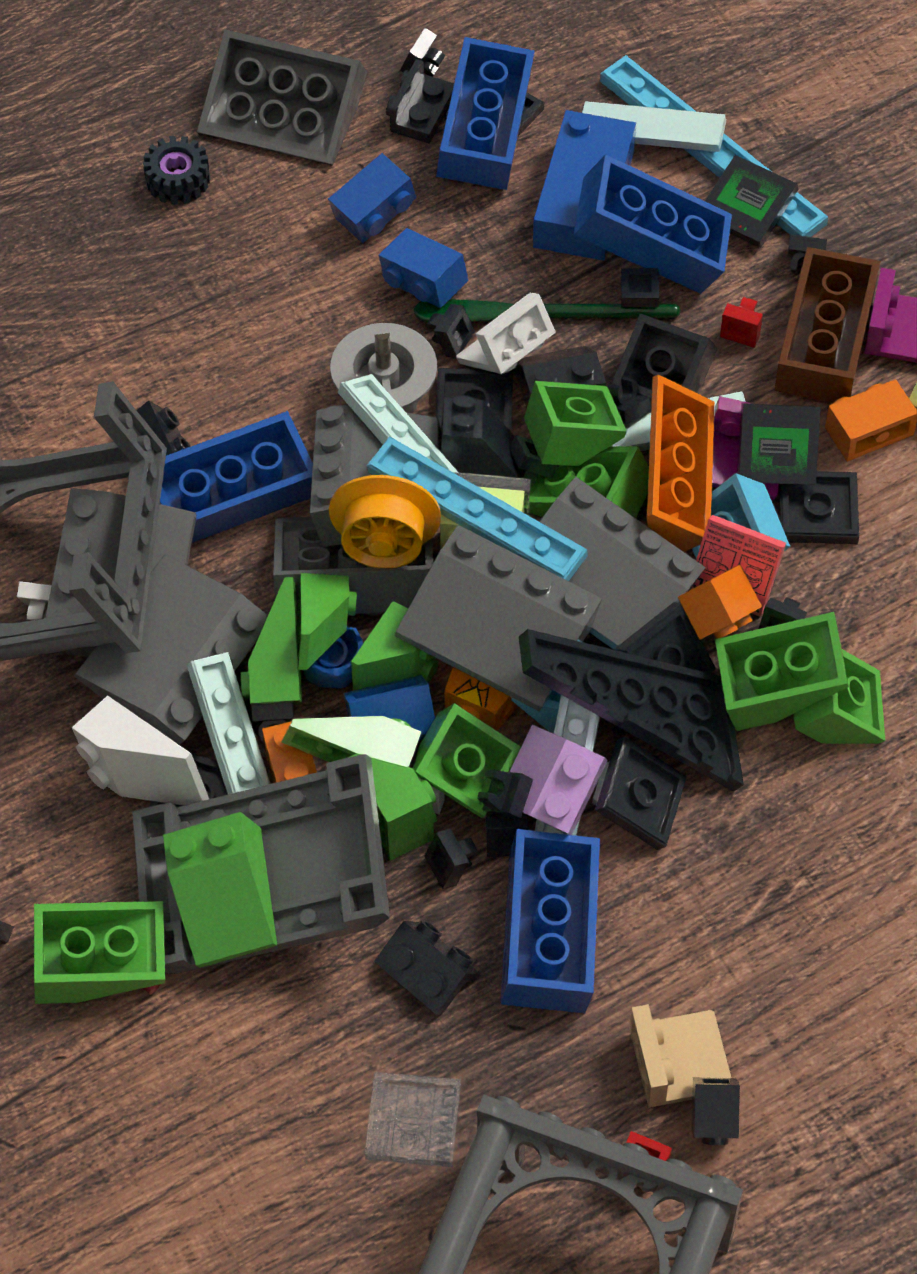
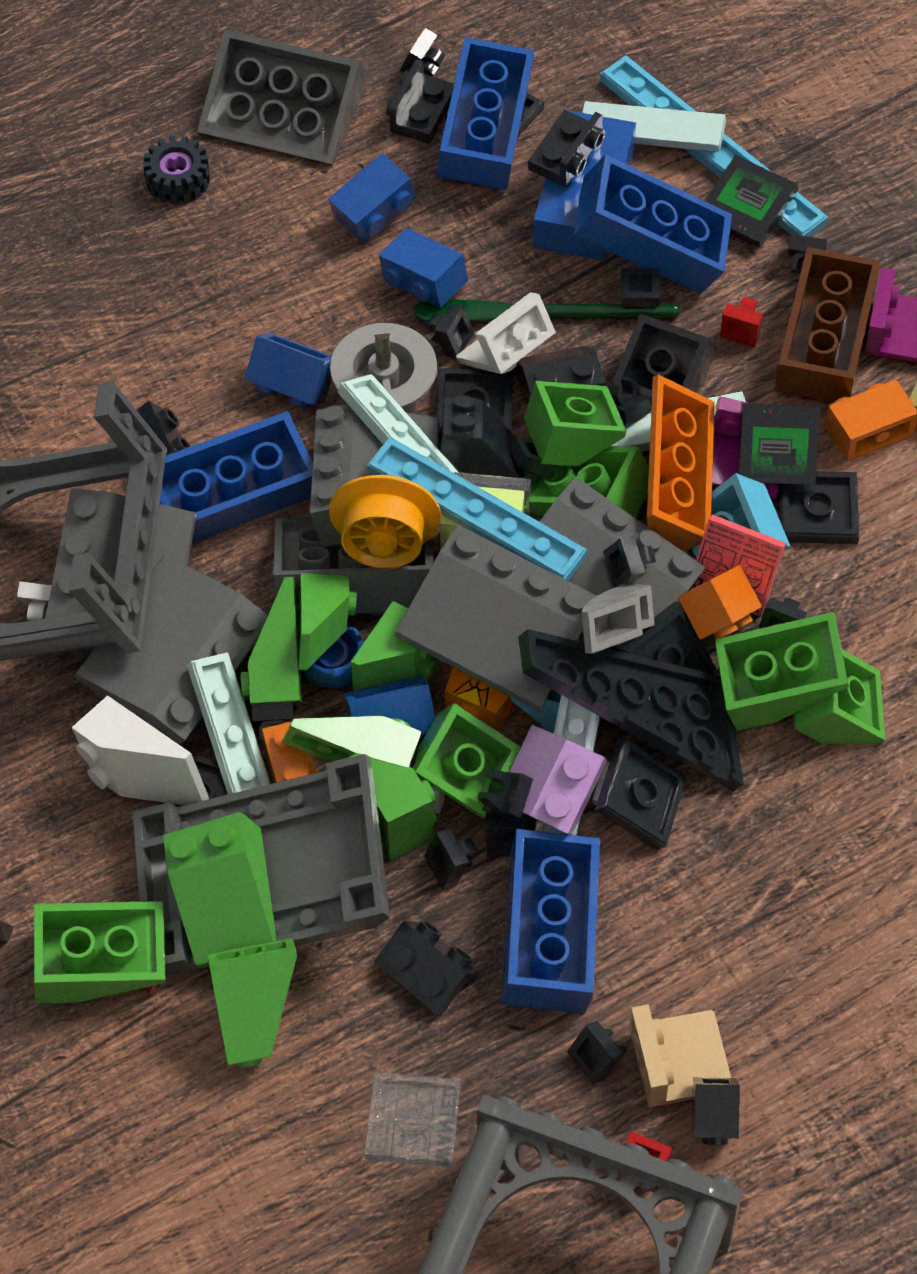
none -> bright green slope [207,938,297,1068]
none -> blue brick [244,333,332,407]
none -> black bracket [528,110,605,187]
none -> black tile [567,1021,627,1085]
none -> light grey slope [581,584,655,654]
none -> black tile [603,535,656,588]

